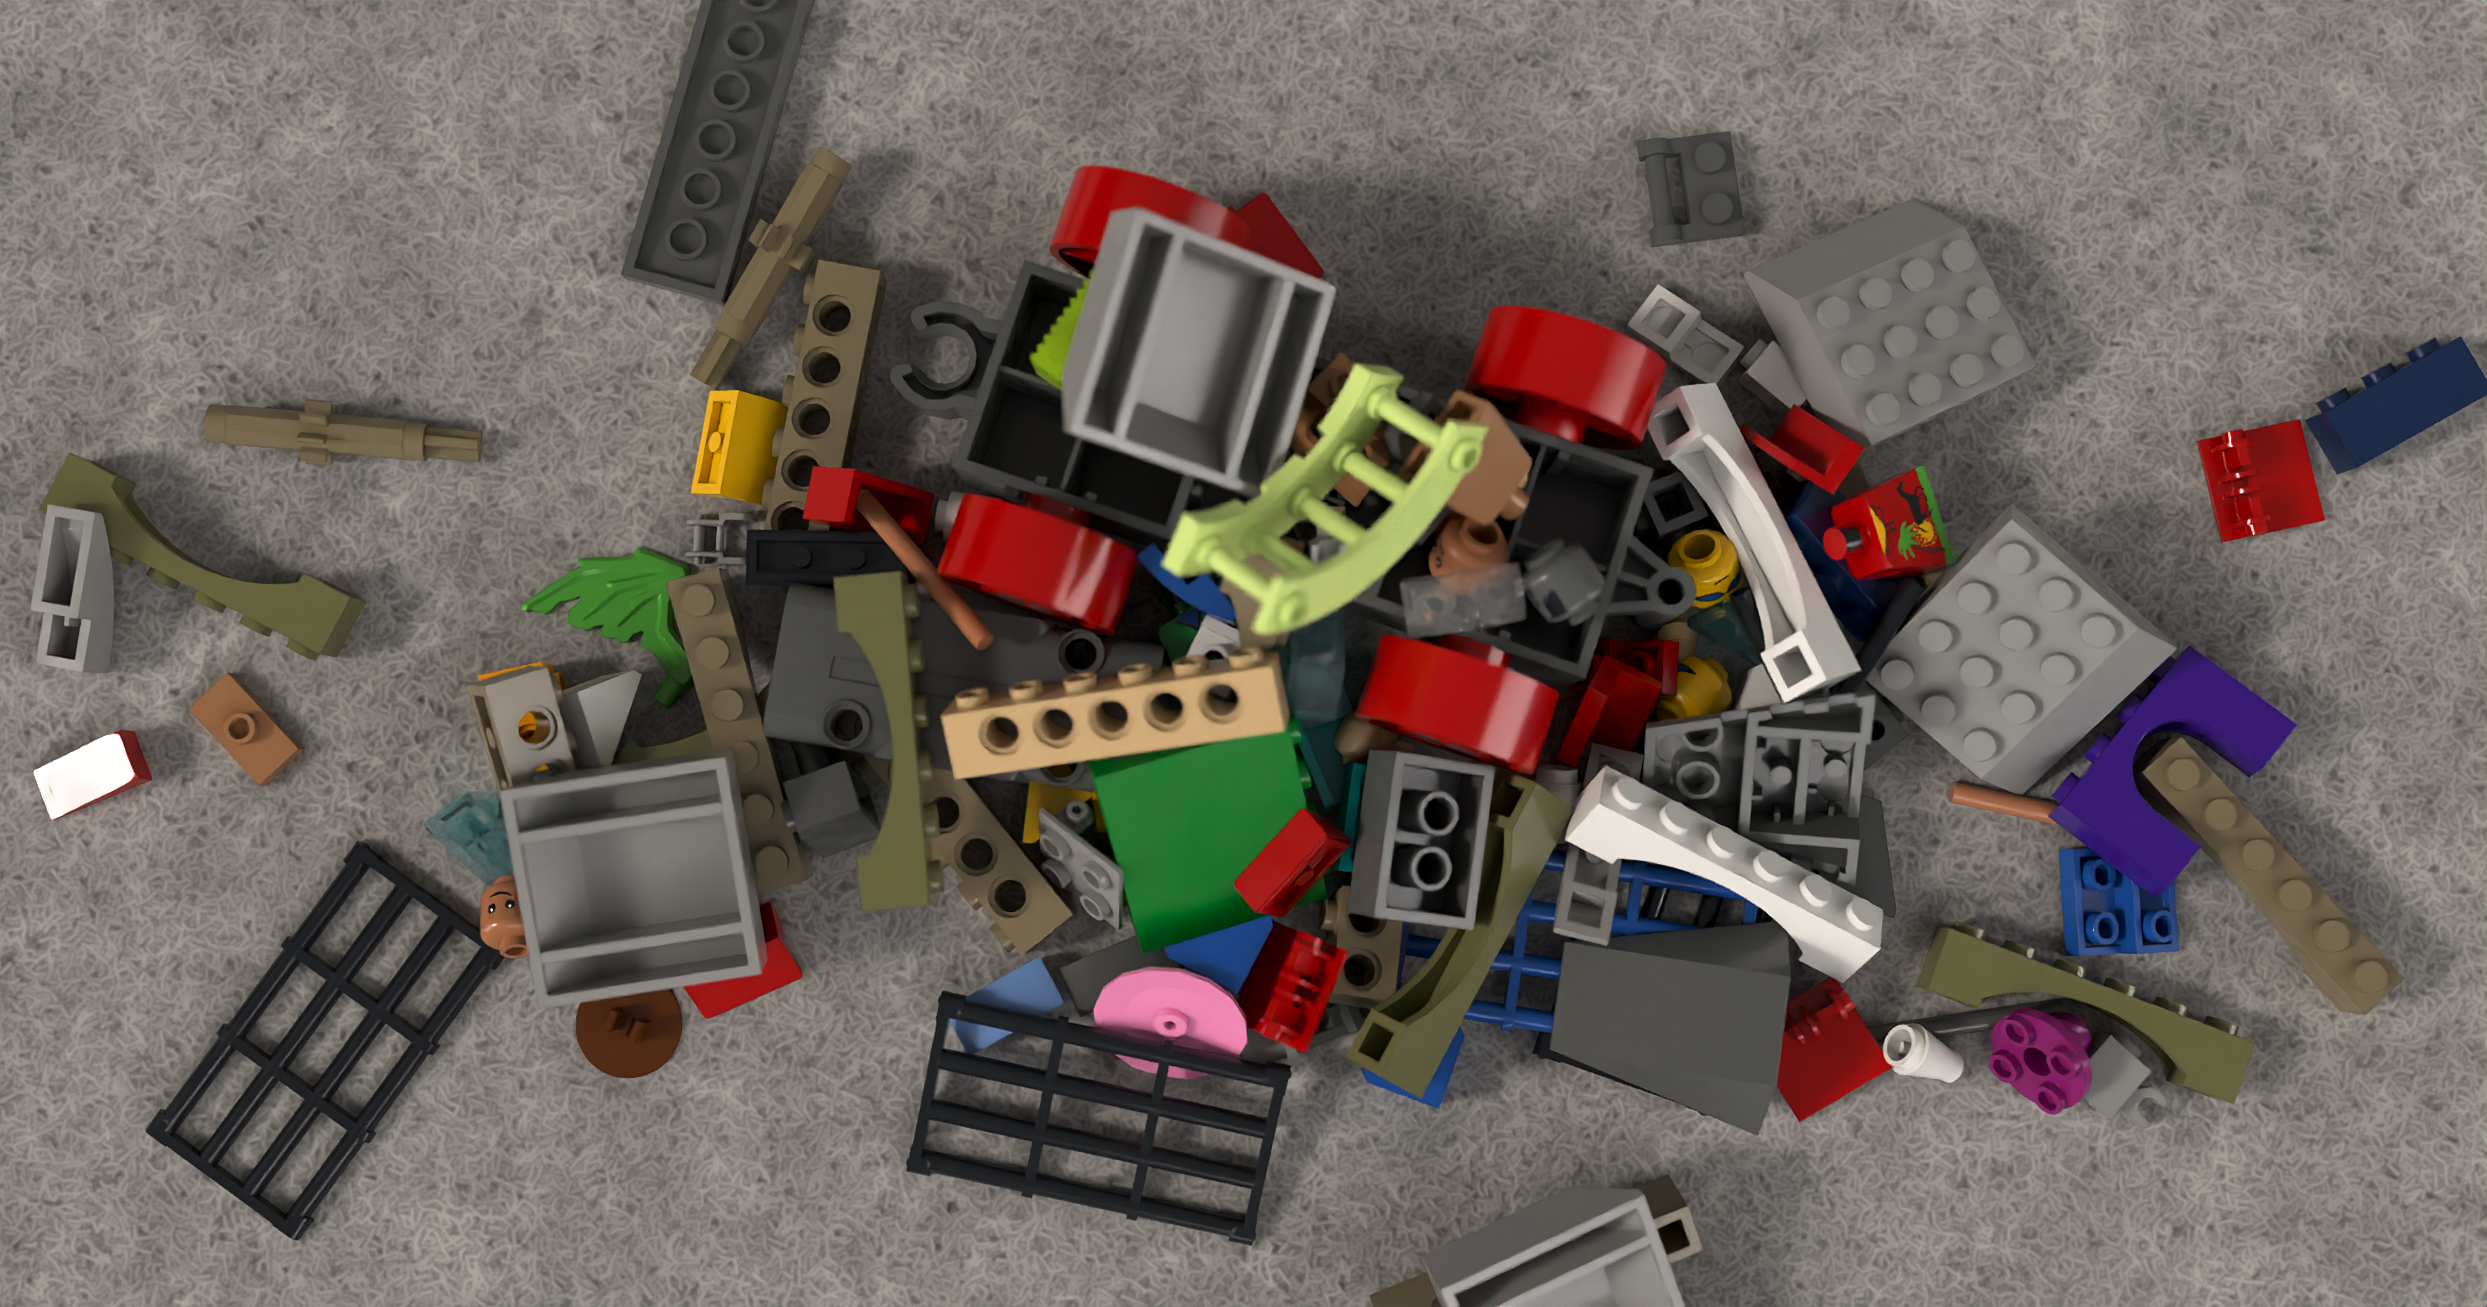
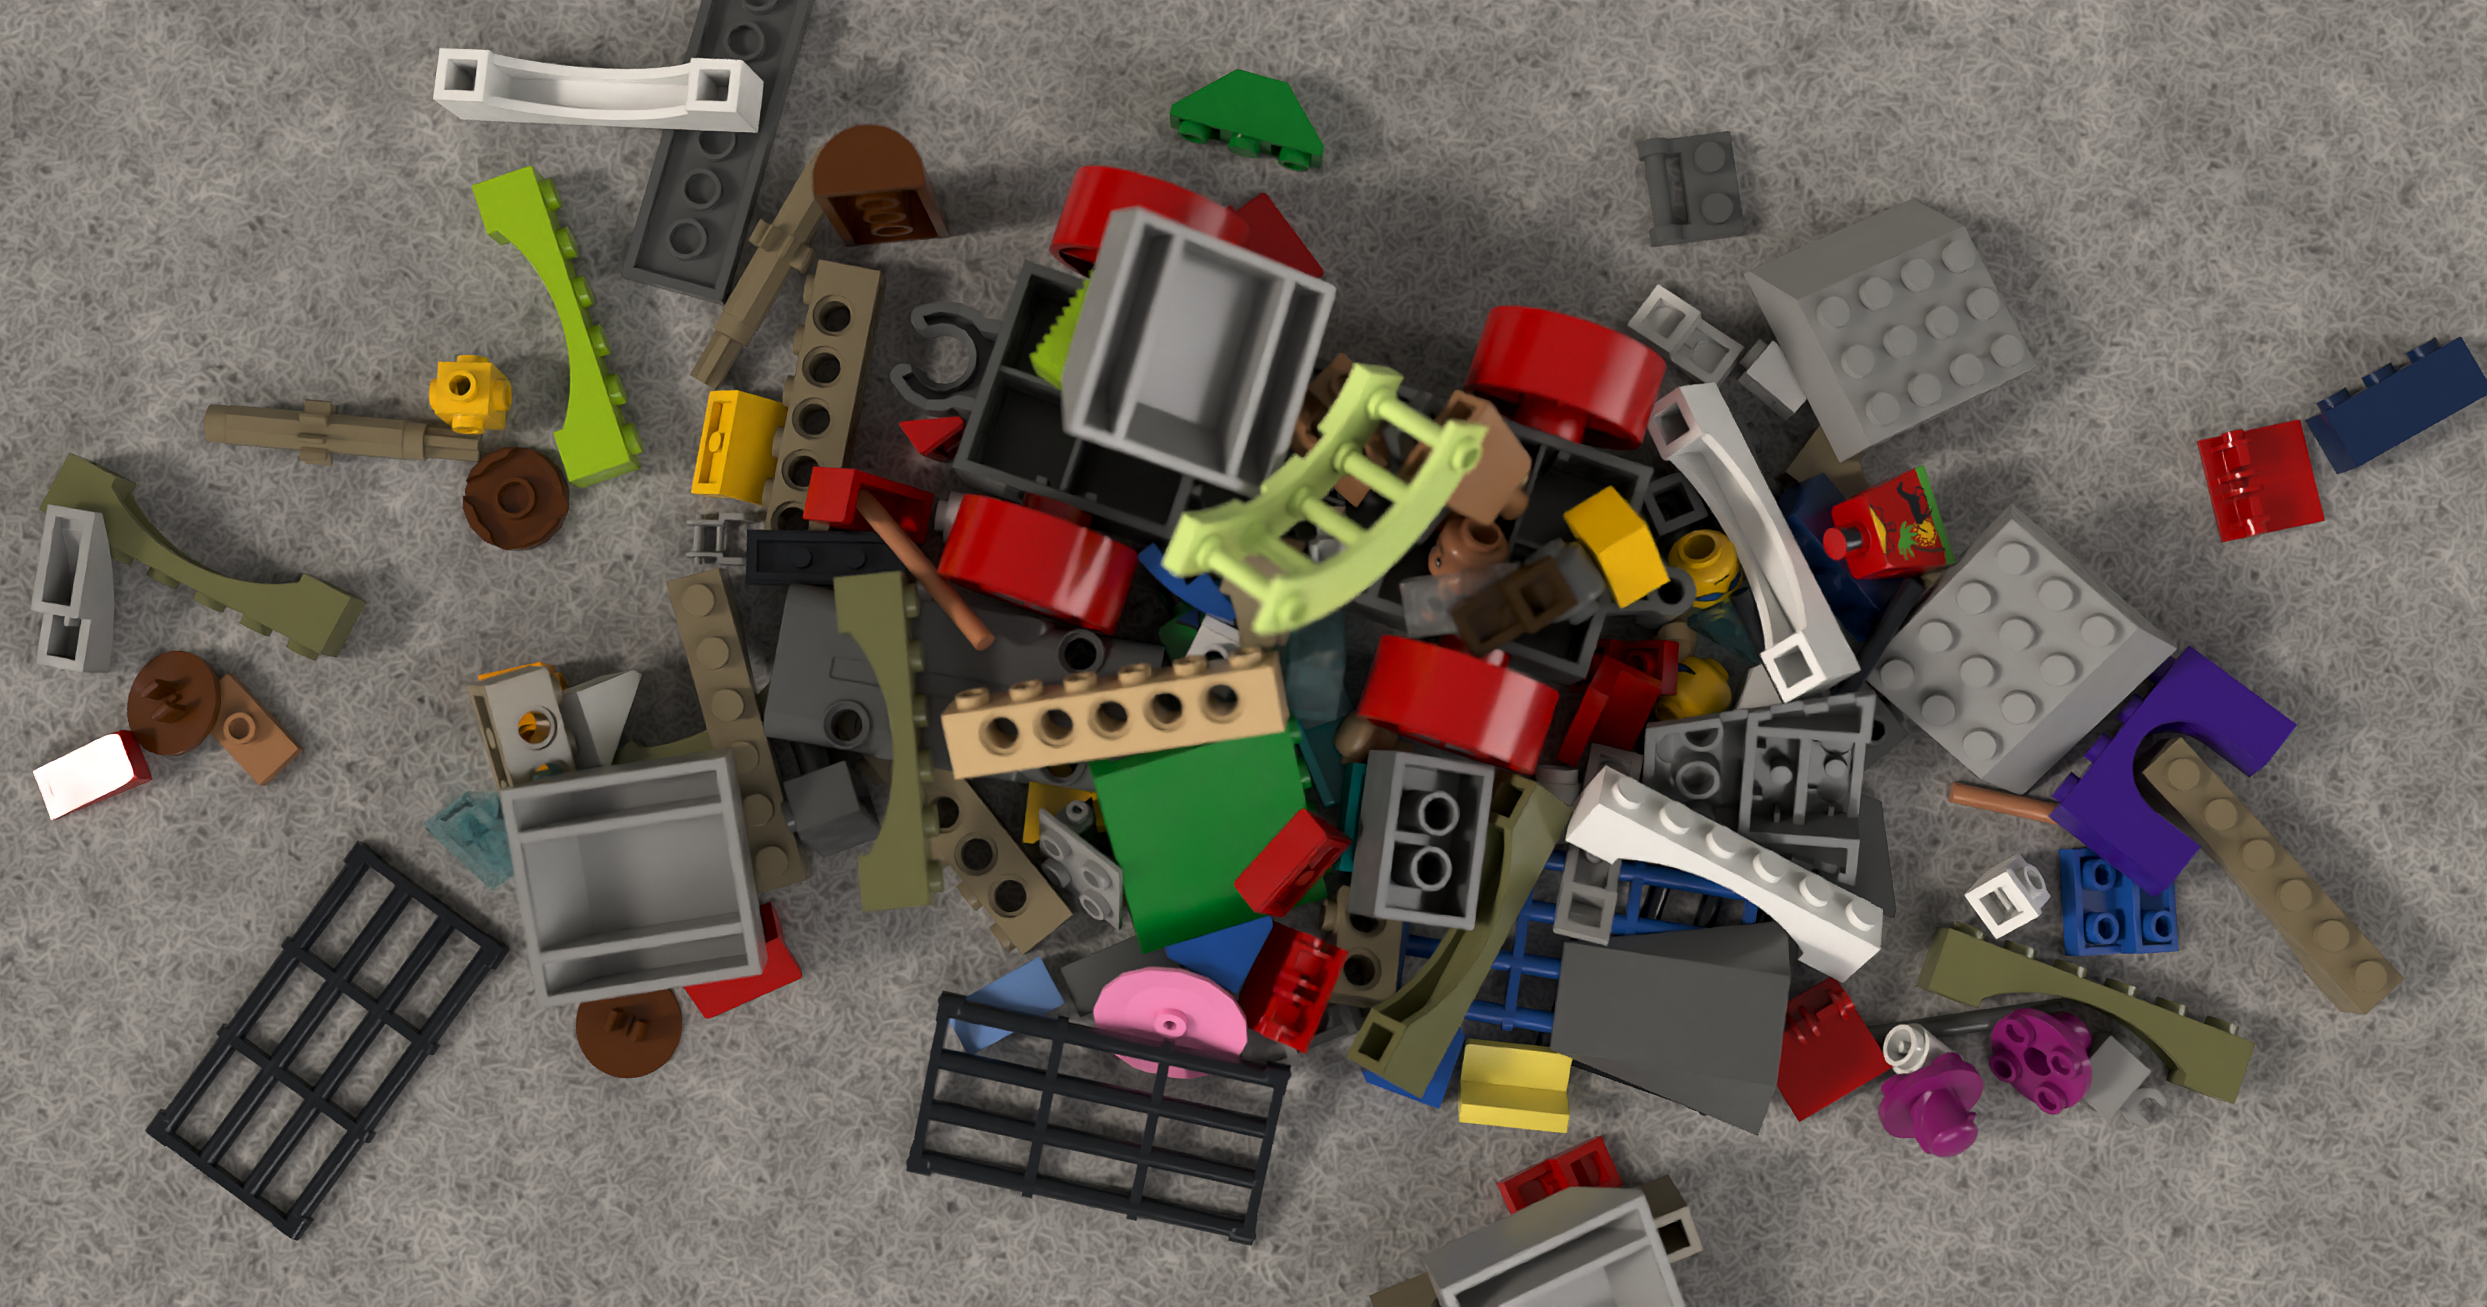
nougat head [480,874,529,958] -> none
bright green animal [521,547,694,709] -> none
red panel [1739,404,1864,494] -> none
none -> reddish brown piece [127,651,221,756]
none -> yellow brick [429,355,512,435]
none -> white arch [433,48,764,133]
none -> reddish brown tile [463,447,569,551]
none -> lime arch [471,165,644,489]
none -> reddish brown brick [812,124,950,247]
none -> red slope [899,416,968,464]
none -> green slope [1169,69,1324,172]
none -> dark brown slope [1446,555,1579,659]
none -> light yellow panel [1457,1039,1572,1133]
none -> red slope [1496,1136,1623,1215]
none -> yellow slope [1562,486,1669,610]
none -> magenta plate [1878,1052,1983,1158]
none -> white brick [1964,853,2051,939]

